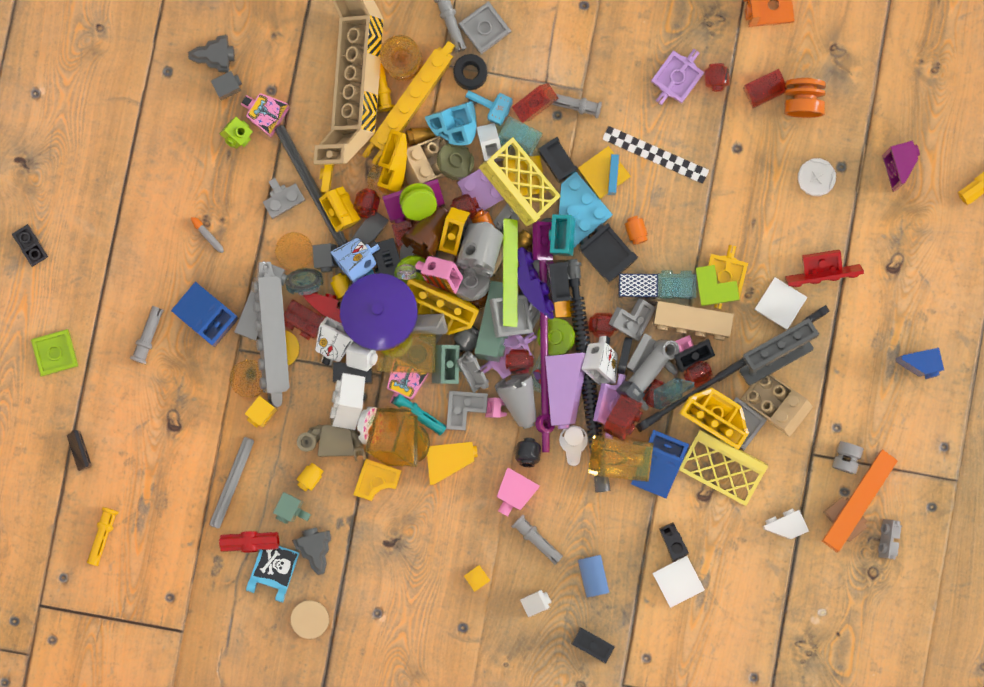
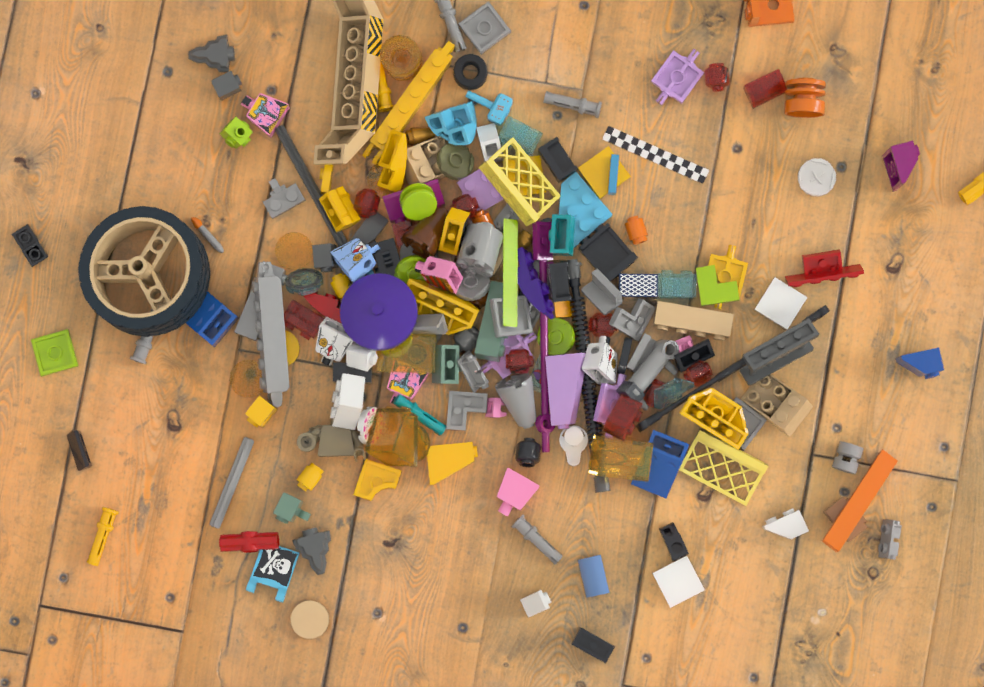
clear tile [397,264,416,280] -> none
yellow plate [464,565,490,592] -> none
clear red brick [512,83,559,123] -> none
none -> wheel [78,206,211,337]
none -> light grey panel [581,268,622,315]

